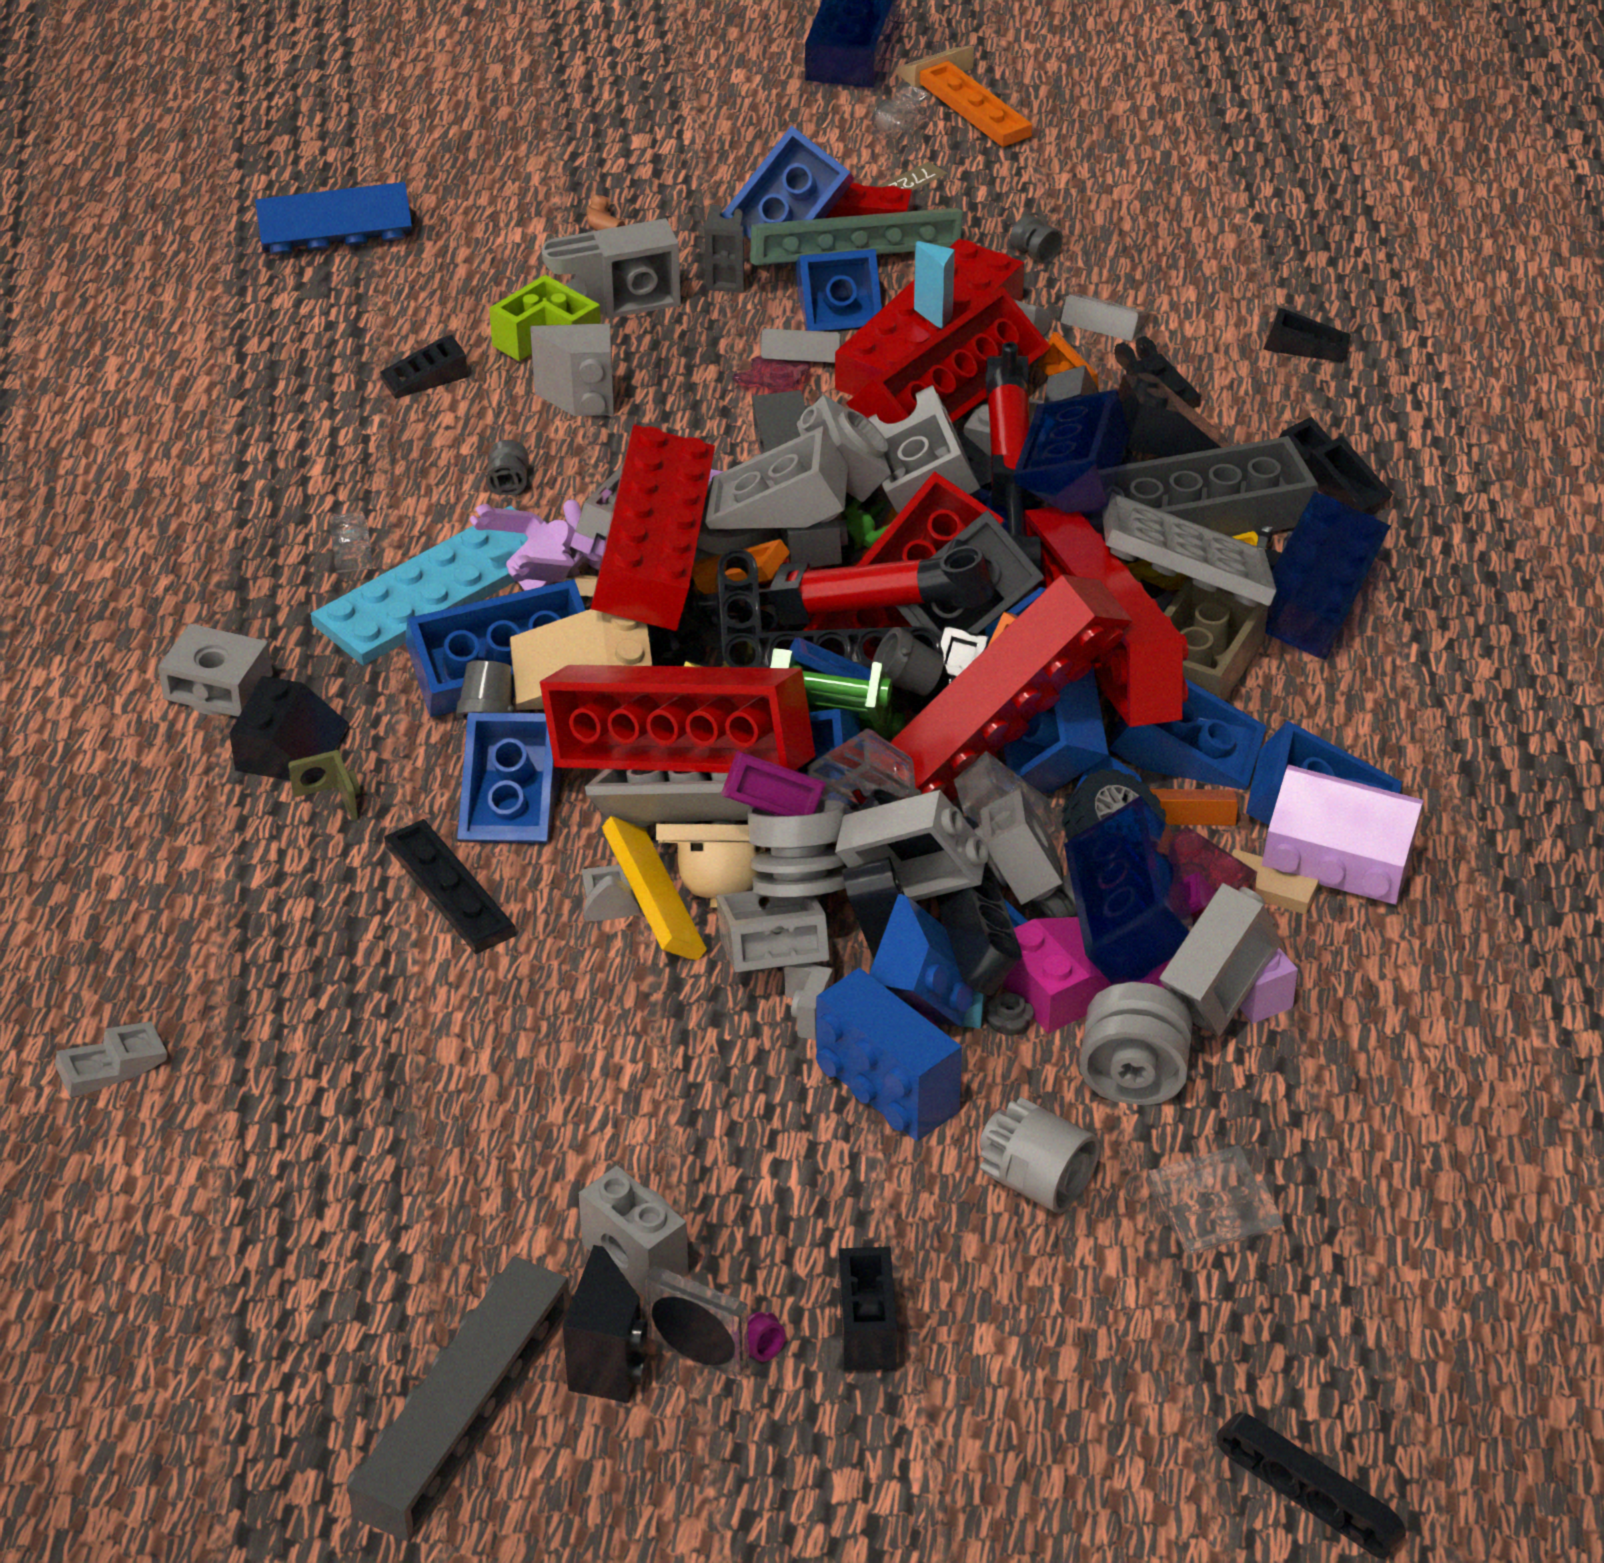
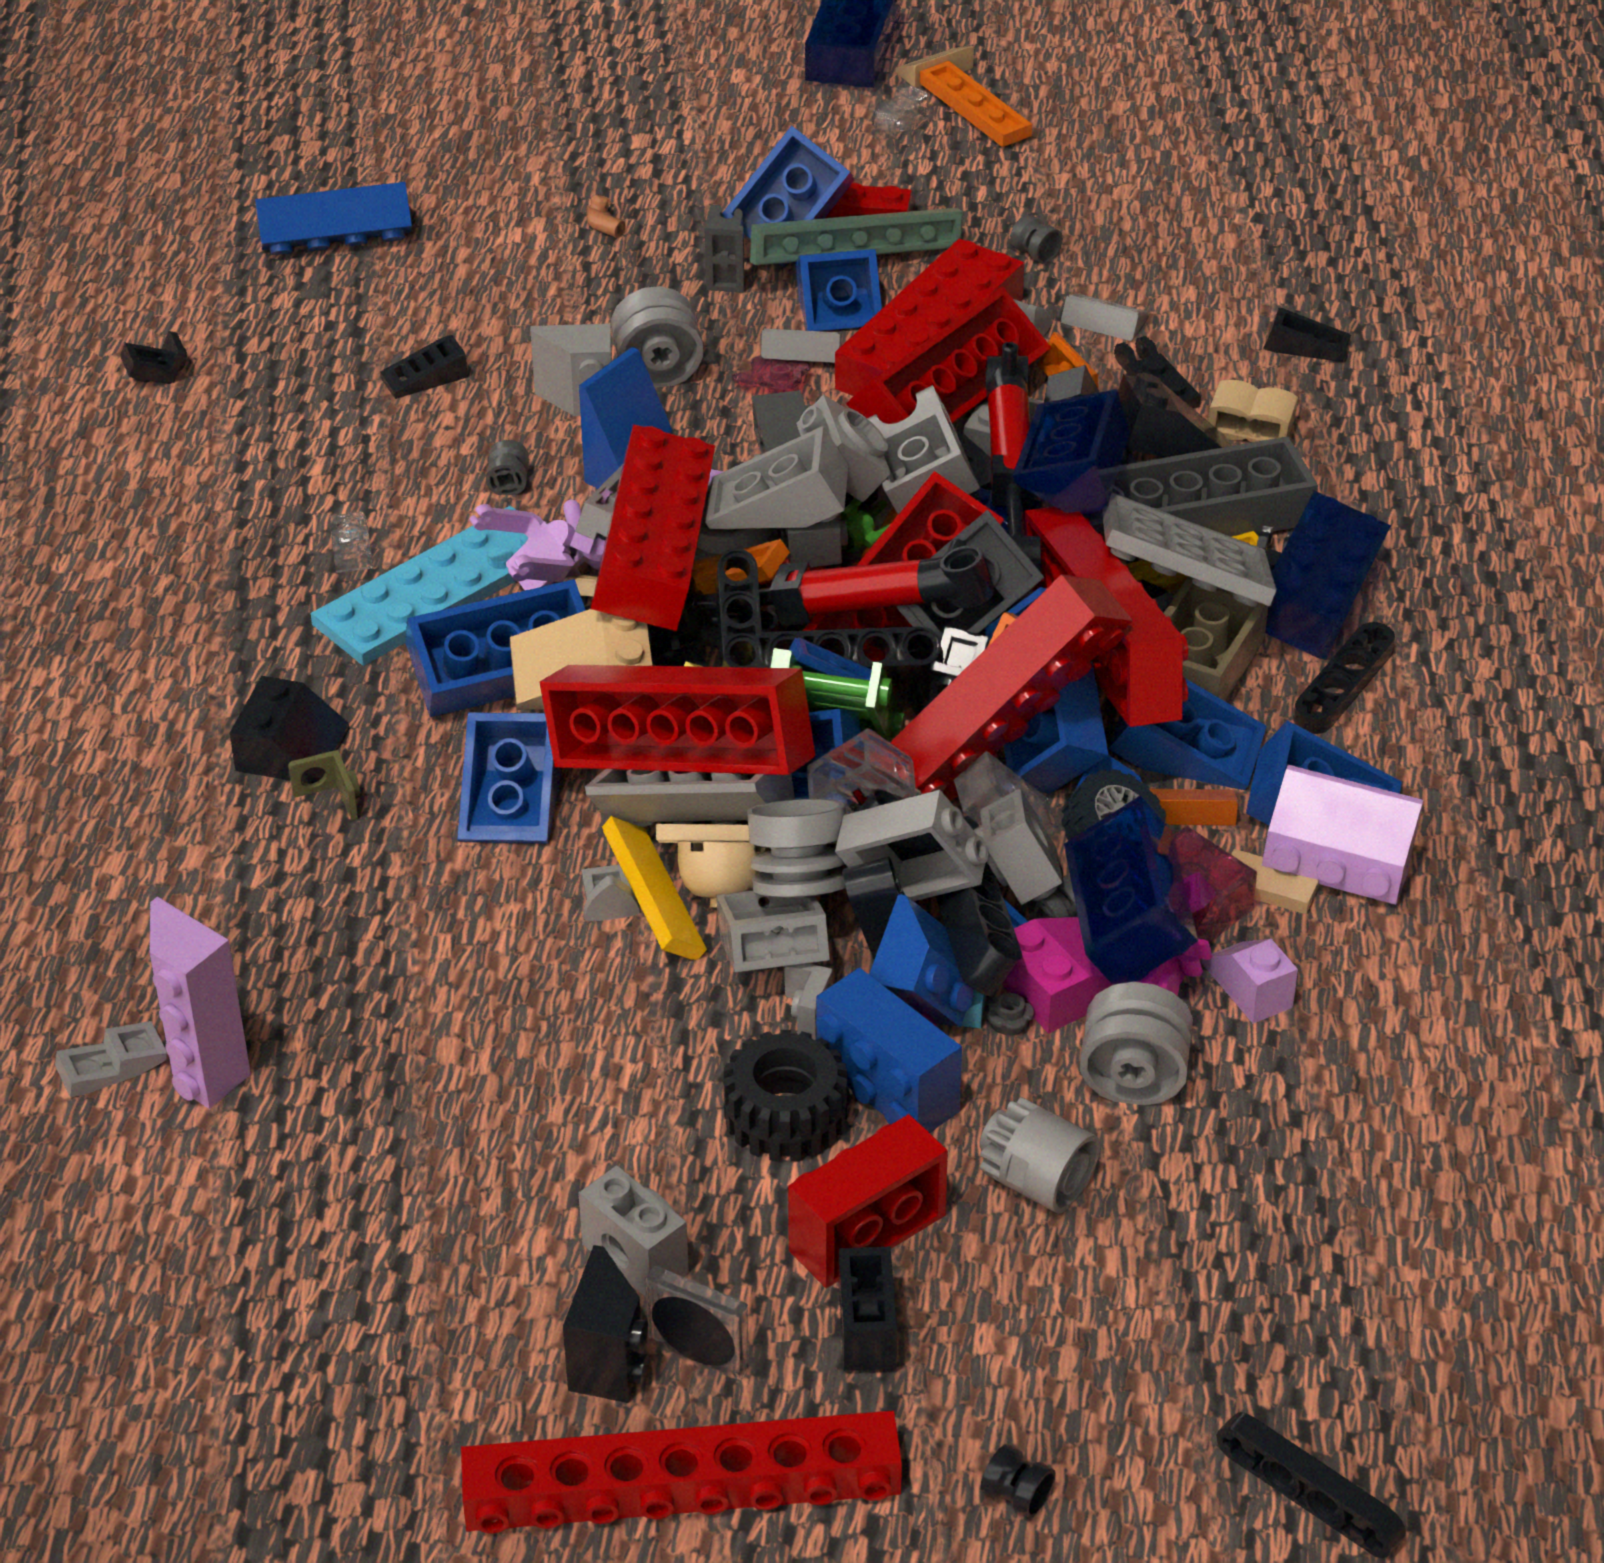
light grey brick [158,623,273,717] -> none
dark grey brick [347,1256,570,1542] -> none
black tile [384,819,516,955] -> none
dark grey piece [456,661,514,720] -> none
lime brick [489,274,601,361] -> none
light grey brick [542,218,681,319] -> none
magenta tile [721,750,826,816] -> none
magenta plate [737,1312,786,1362] -> none
dark grey piece [871,627,944,696] -> none
dark tan sticker [876,161,948,191] -> none
medium azure slope [914,241,955,329] -> none
clear slope [1145,1144,1283,1256] -> none
light grey window [1159,883,1282,1037] -> none
black slope [1279,416,1393,515] -> none
none -> black bracket [120,331,187,384]
none -> lavender slope [150,897,251,1109]
none -> red brick [461,1410,902,1534]
none -> blue slope [579,347,673,489]
none -> light grey wheel [611,286,703,388]
none -> black tyre [723,1030,847,1161]
none -> red brick [788,1114,948,1289]
none -> black wheel [981,1444,1056,1518]
none -> tan brick [1208,380,1298,442]
none -> black beam [1293,622,1395,734]

